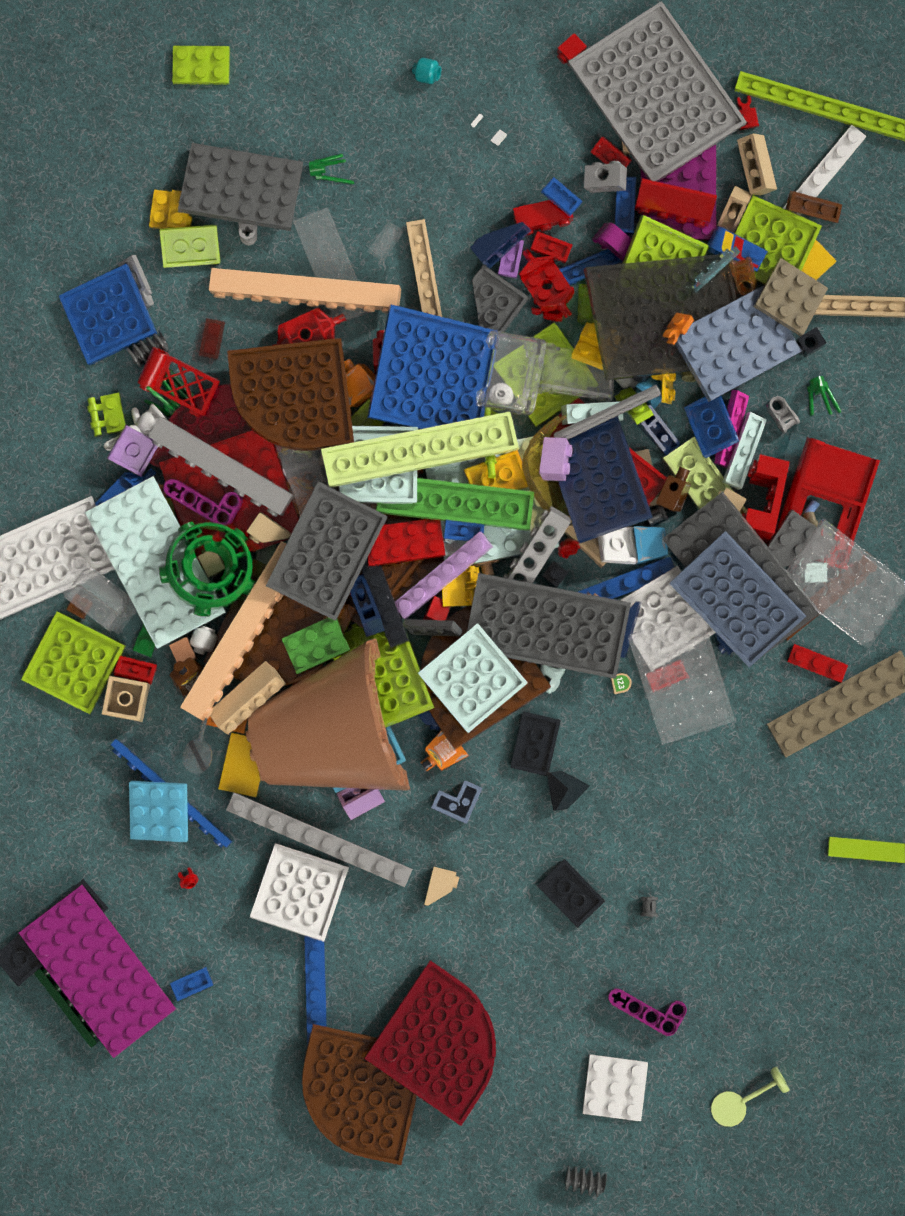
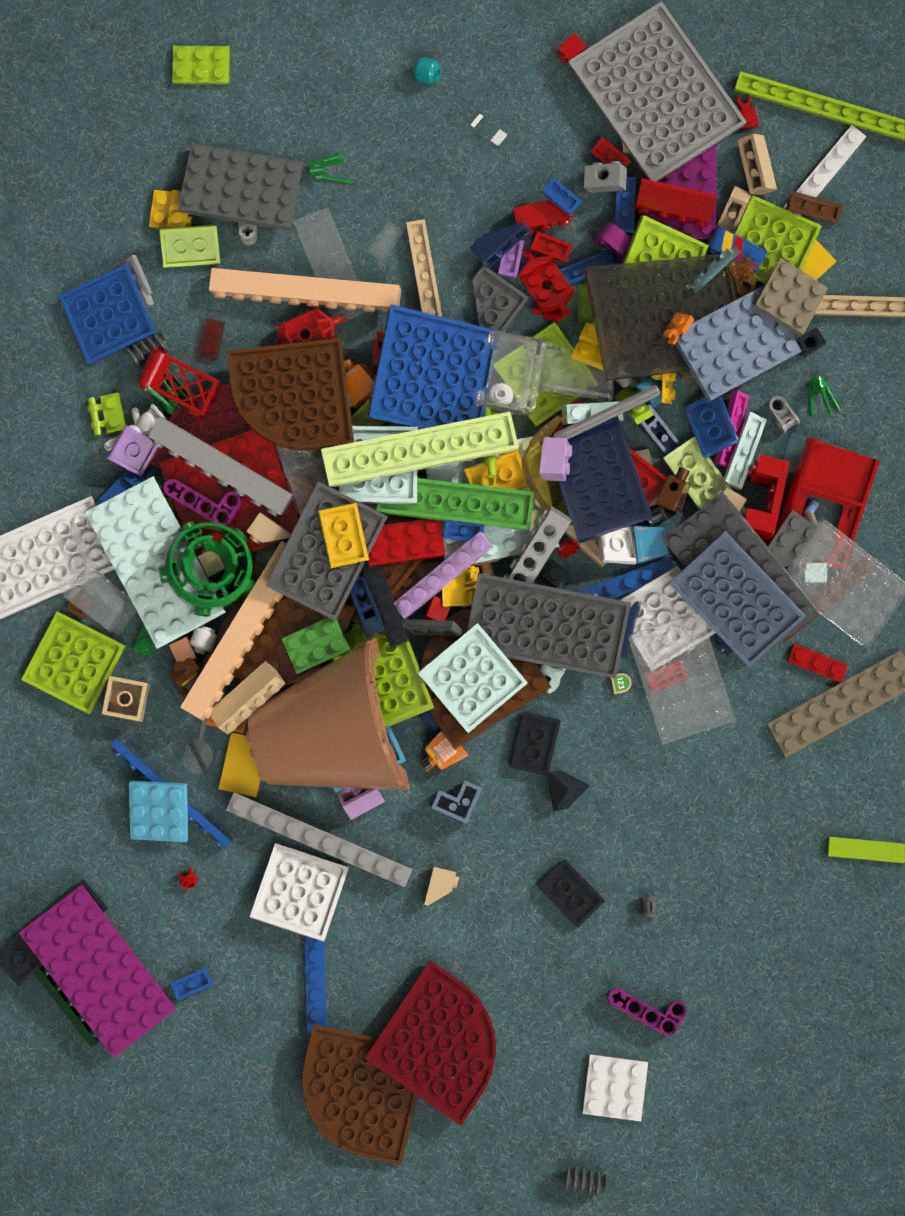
red plate [114,656,157,685] -> none
yellowish green piece [711,1067,790,1127] -> none
none -> yellow tile [318,503,369,568]

